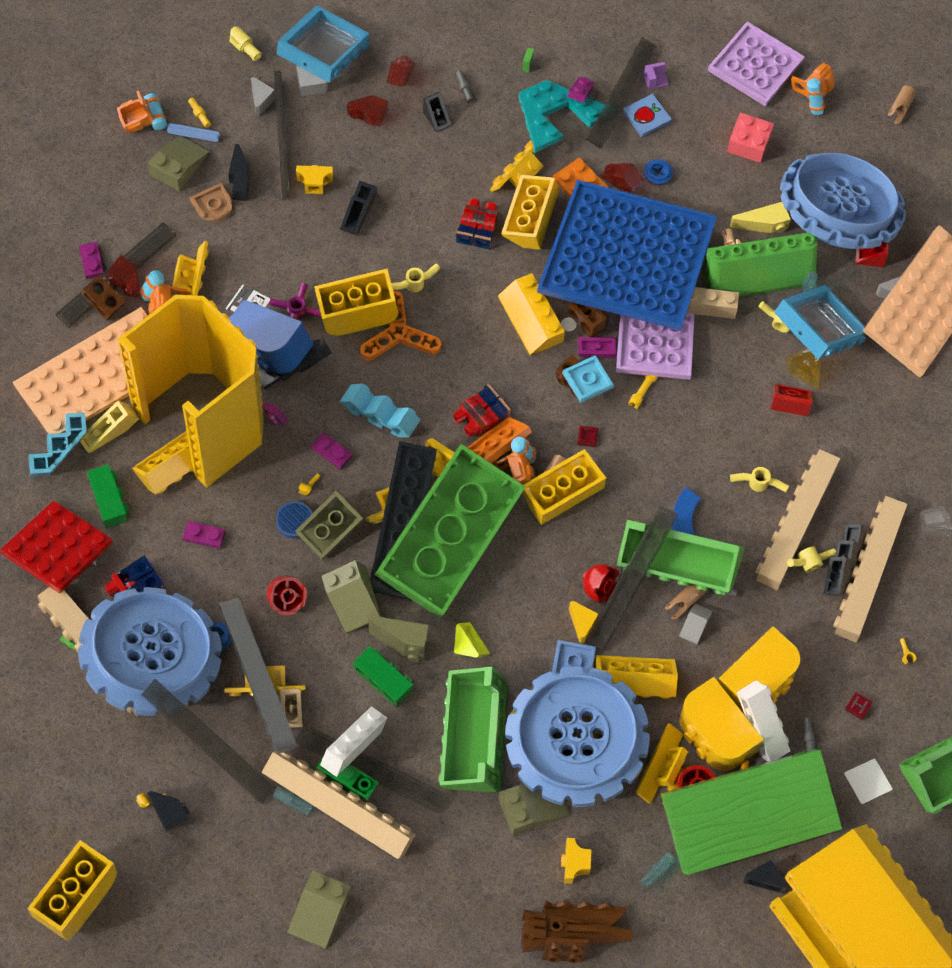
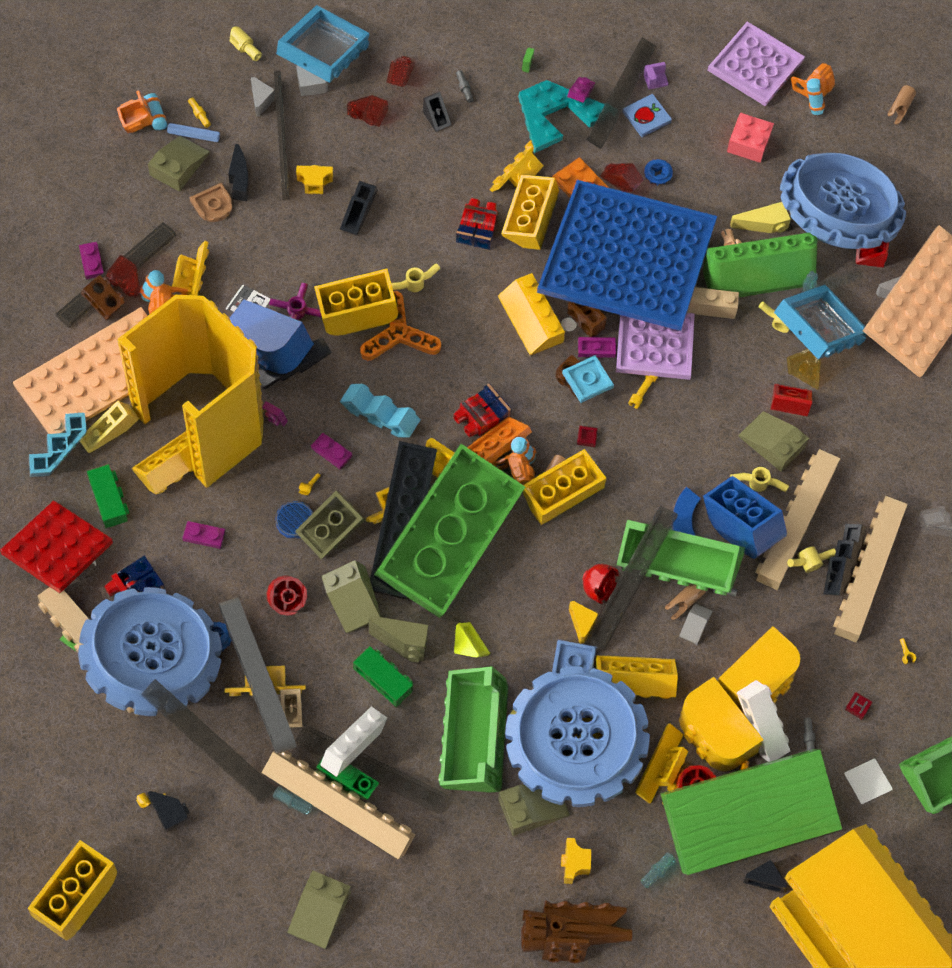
none -> blue brick [703,476,787,559]
none -> olive slope [739,411,809,472]

